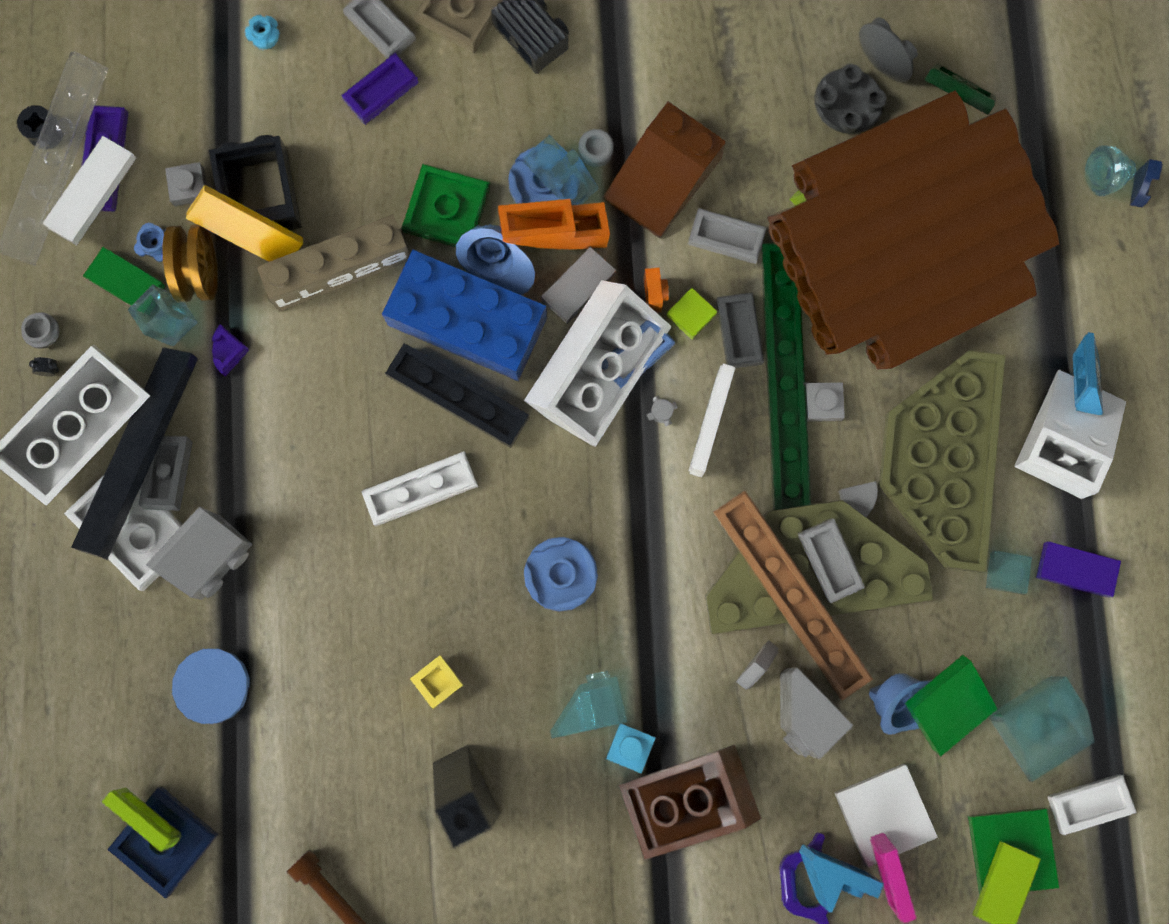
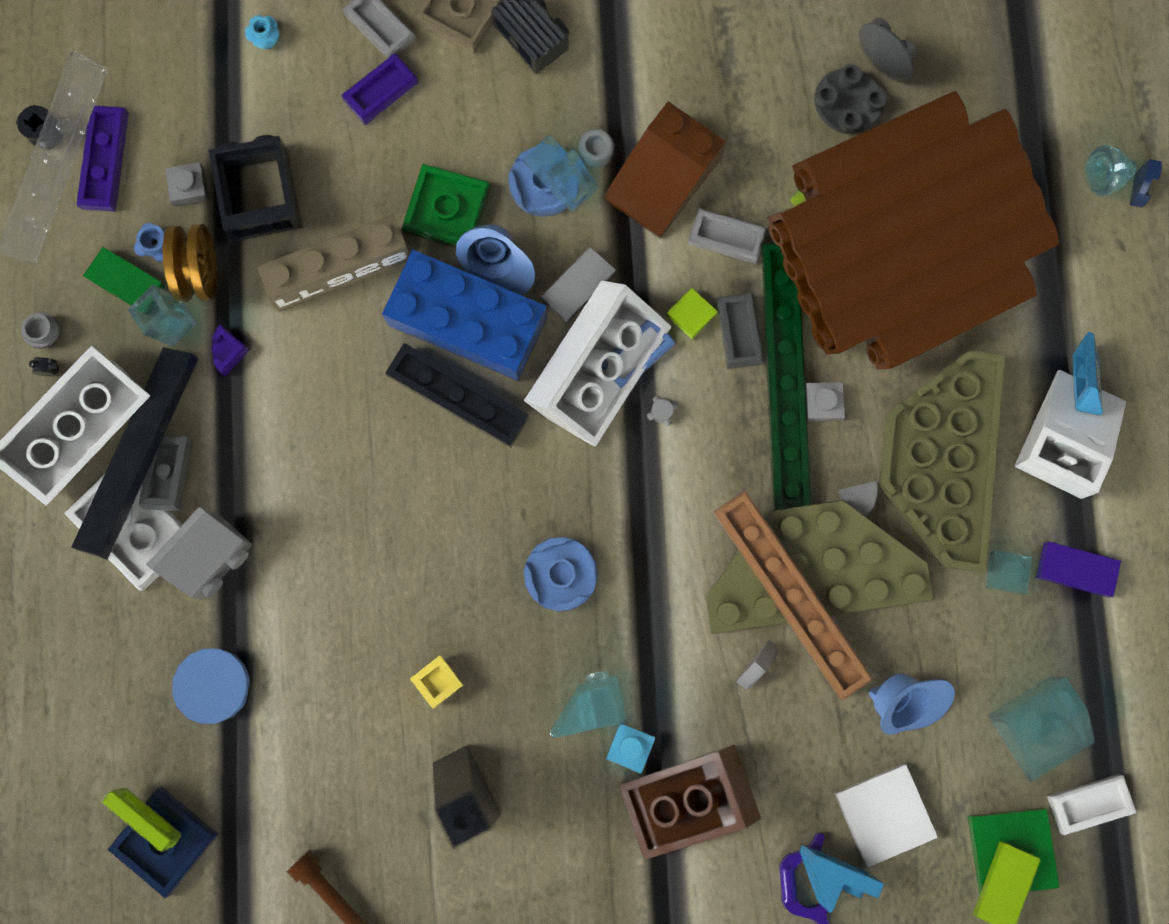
white tile [42,136,136,245] -> none
yellow tile [186,185,303,262] -> none
white tile [361,451,478,526] -> none
orange slope [498,199,610,249] -> none
orange plate [644,267,669,313] -> none
white tile [689,364,735,477] -> none
light grey slope [780,668,853,759] -> none
light grey tile [797,518,865,603] -> none
dark pink tile [870,832,916,923] -> none
green tile [905,655,998,757] -> none
dark green tile [925,63,996,115] -> none

